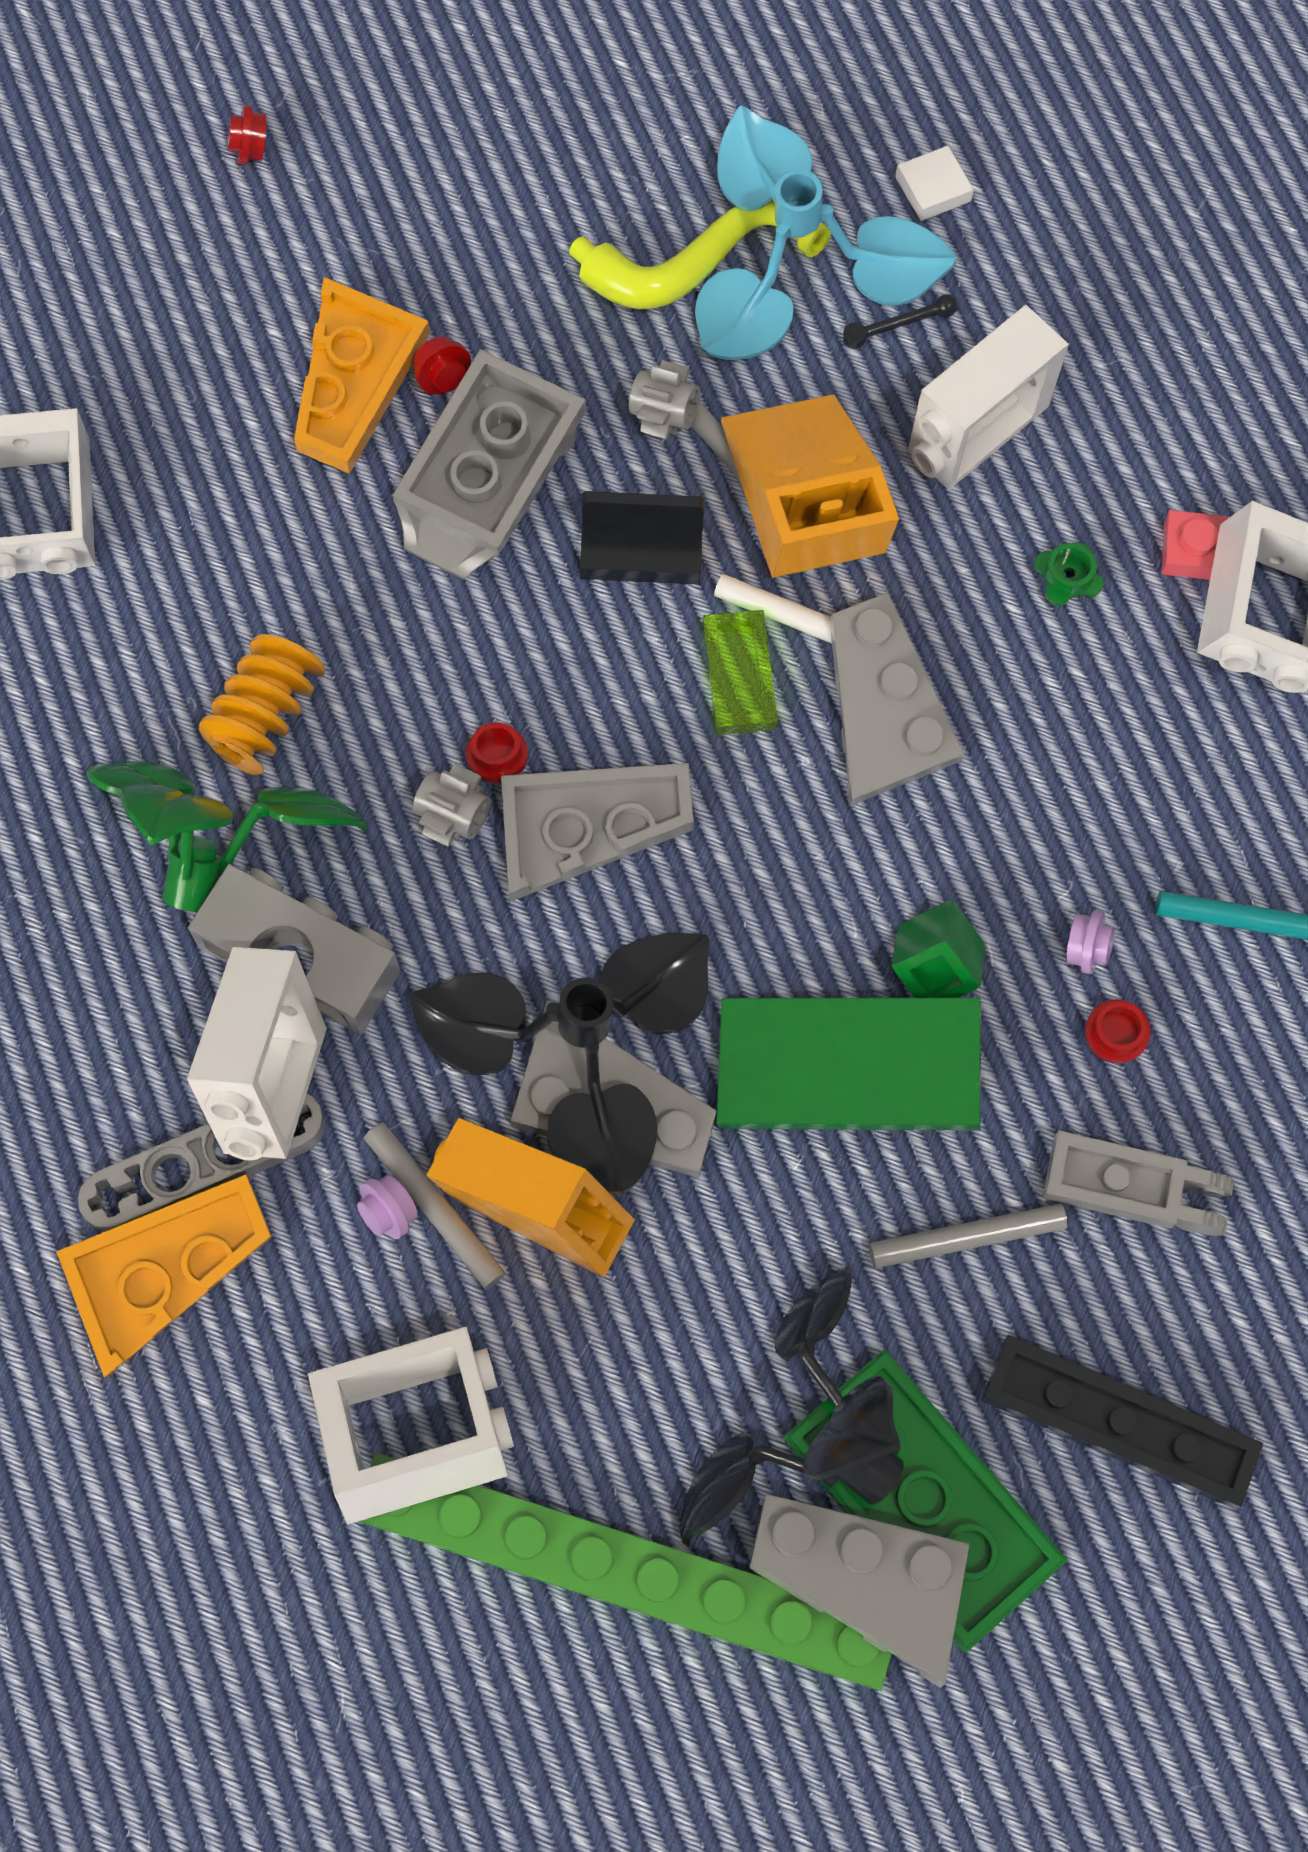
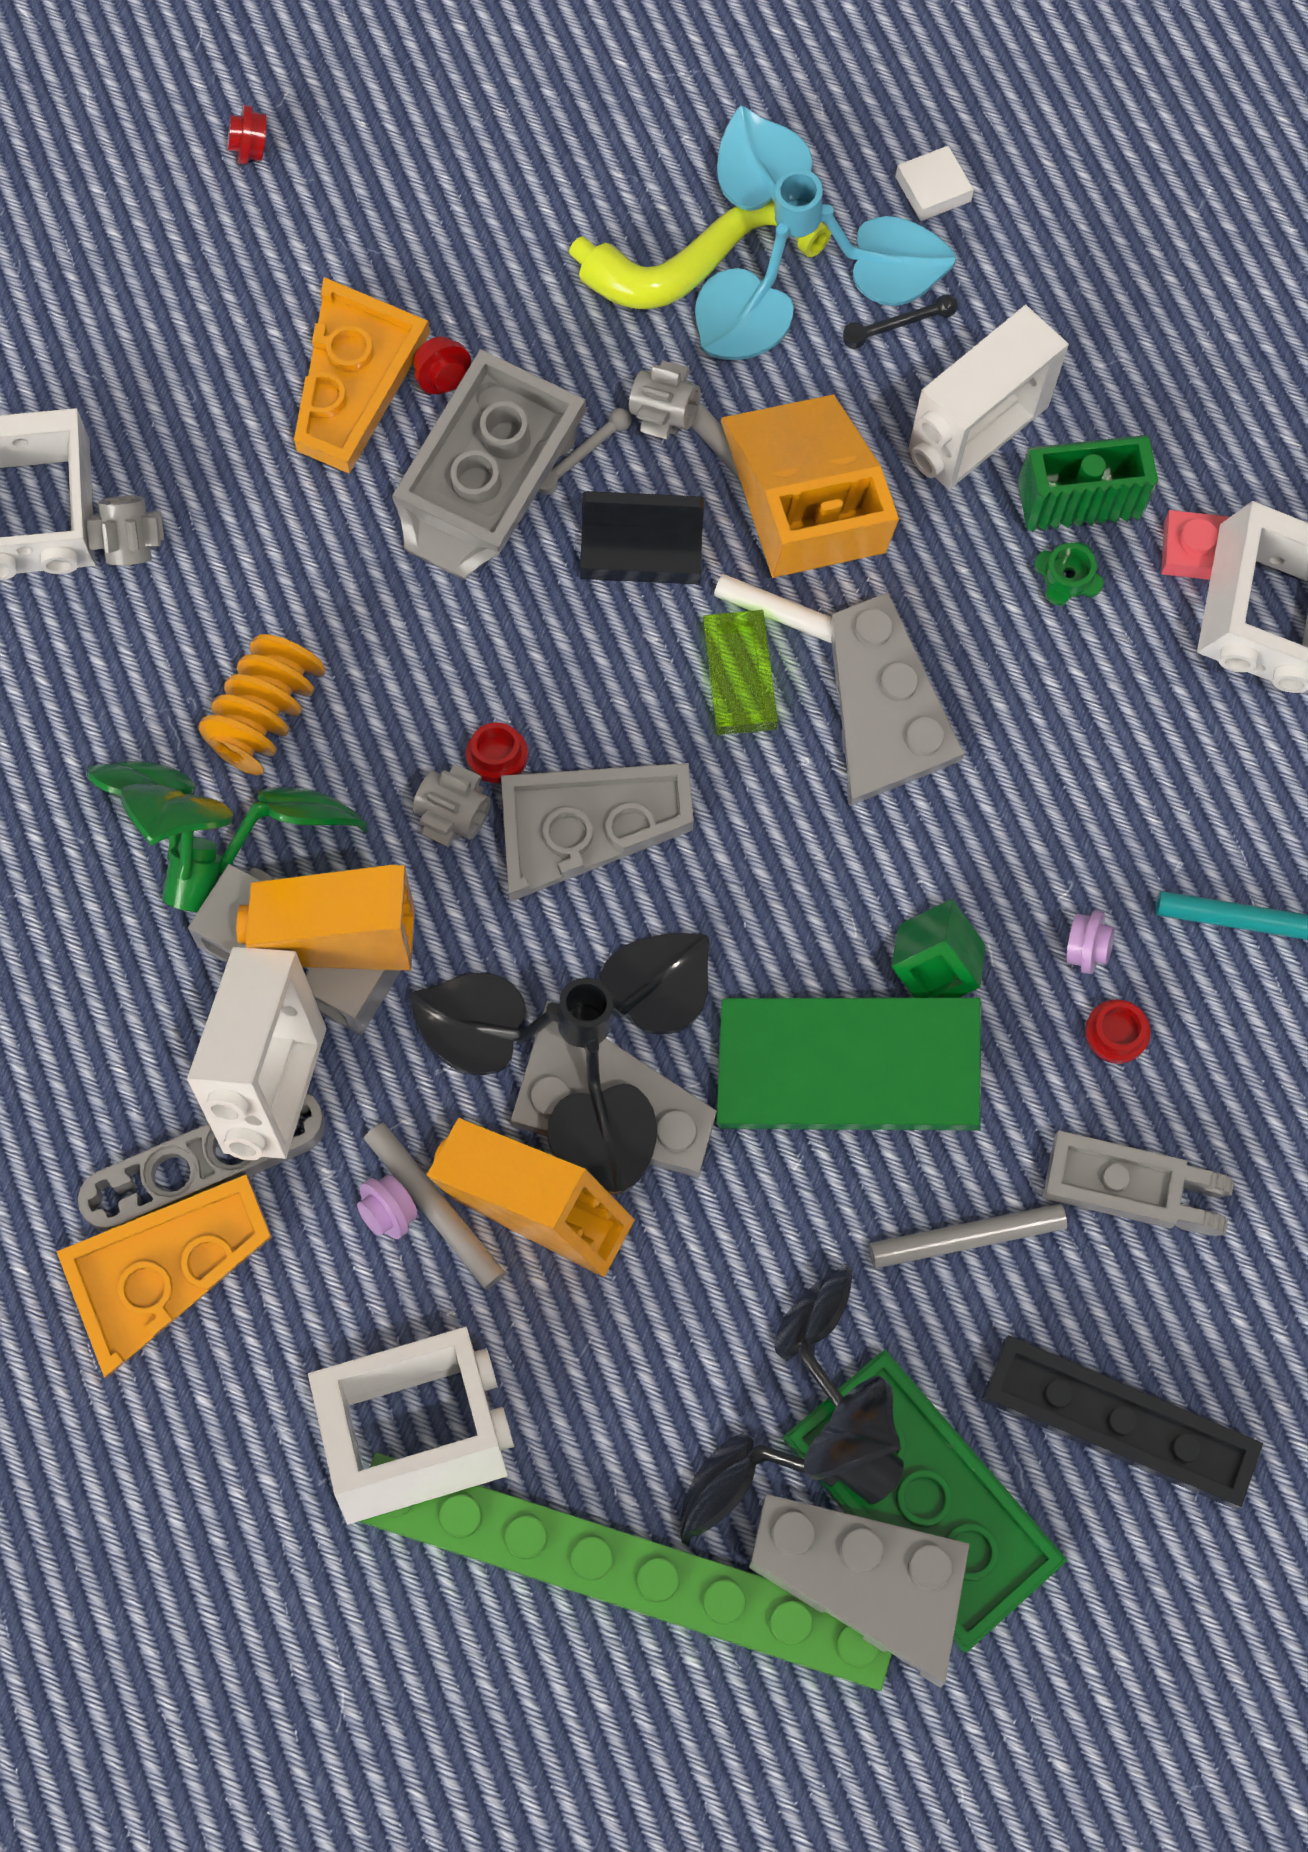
none -> light grey gear [85,495,164,565]
none -> light orange slope [236,865,415,971]
none -> light grey hinge [538,408,632,495]
none -> green brick [1018,435,1158,532]

